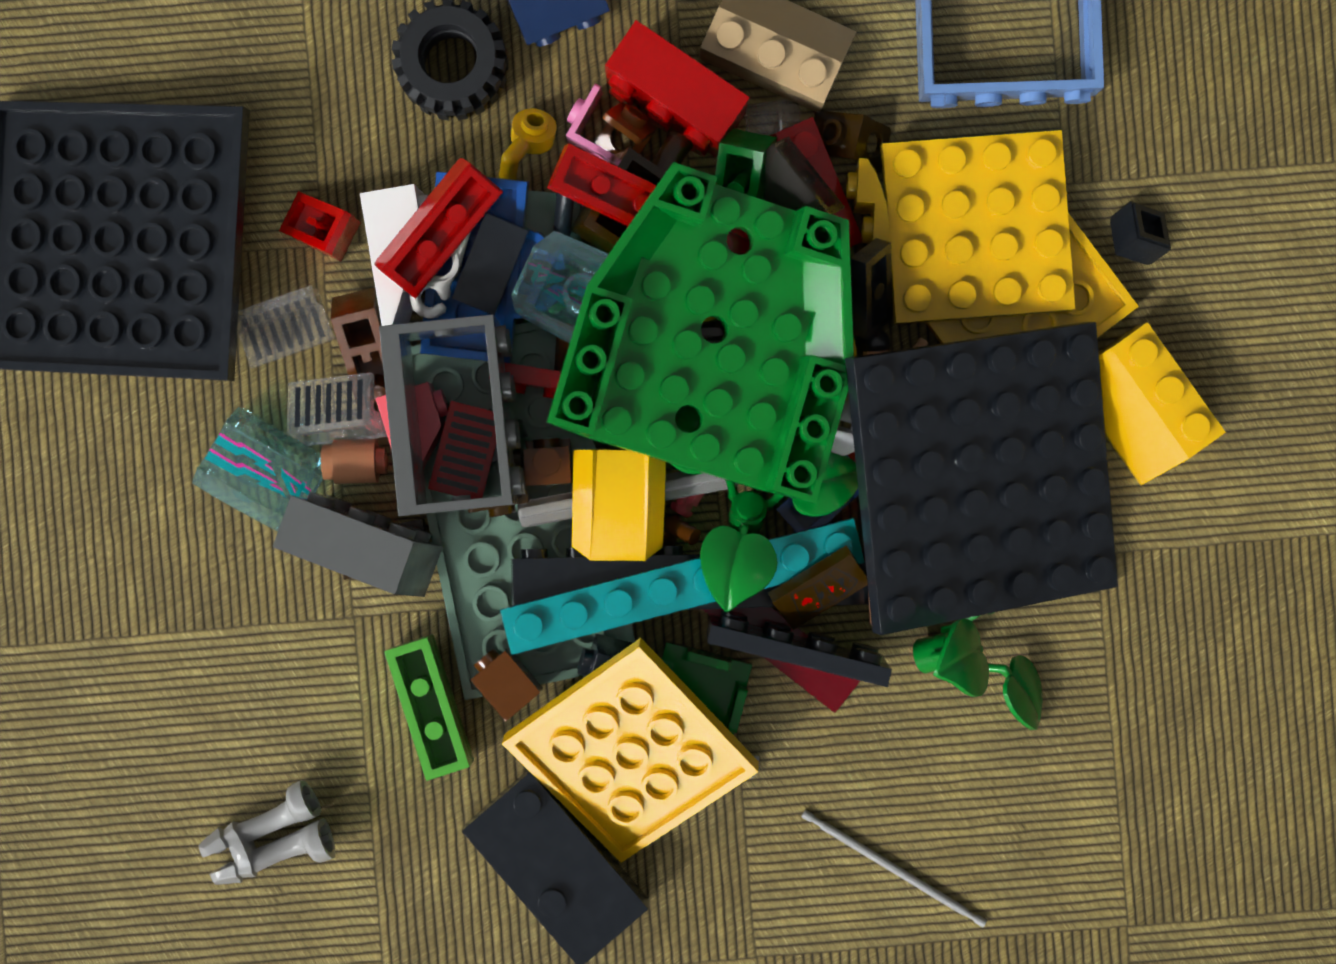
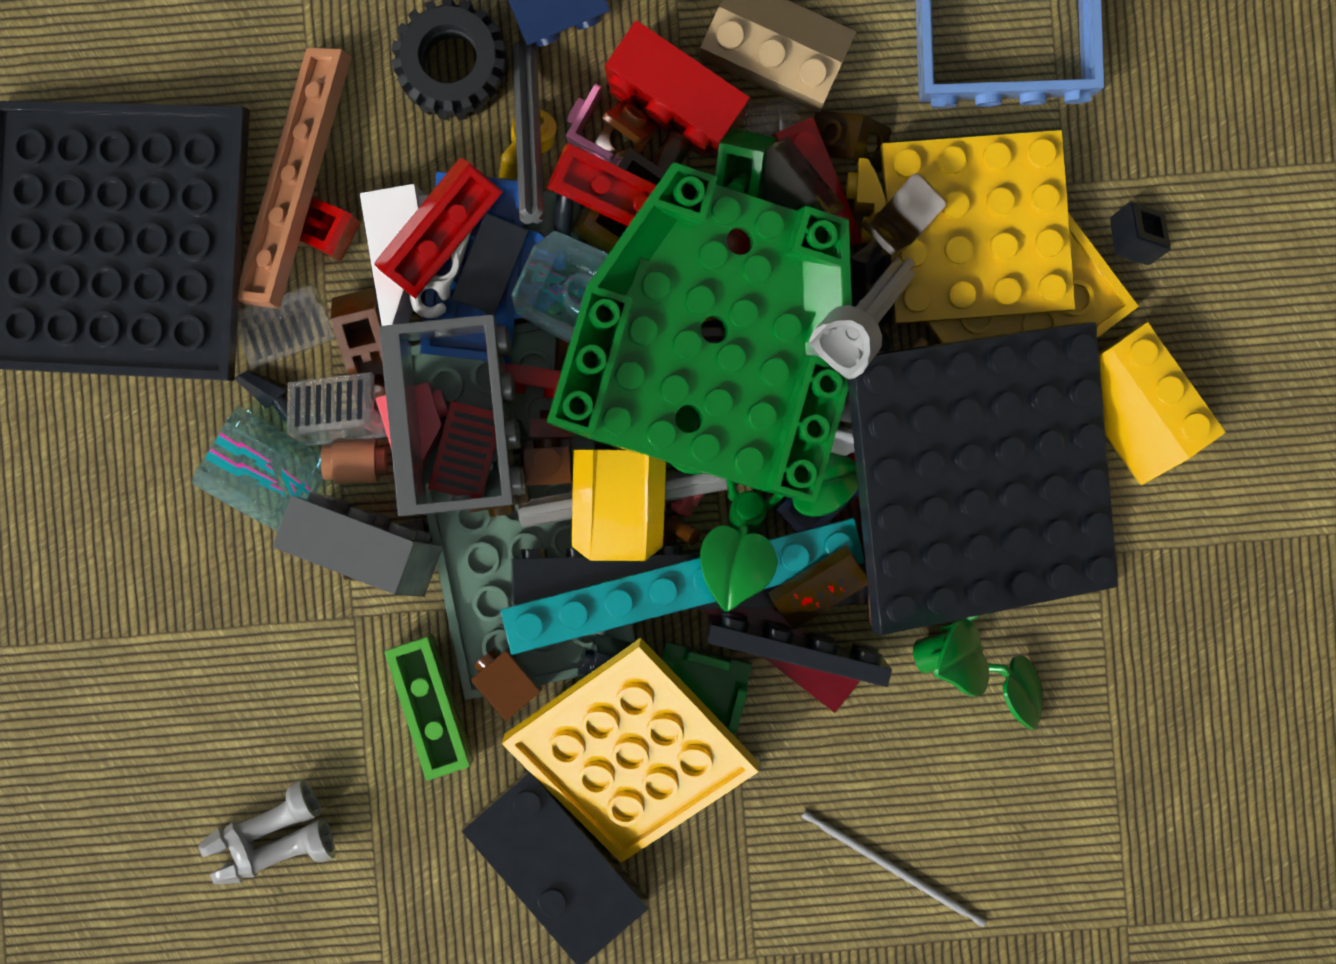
none -> black bar [235,370,295,422]
none -> nougat plate [237,48,352,309]
none -> dark grey axle [512,41,545,224]
none -> clear red plate [529,410,577,438]
none -> light grey piece [809,257,916,379]
none -> dark brown bracket [861,173,948,256]

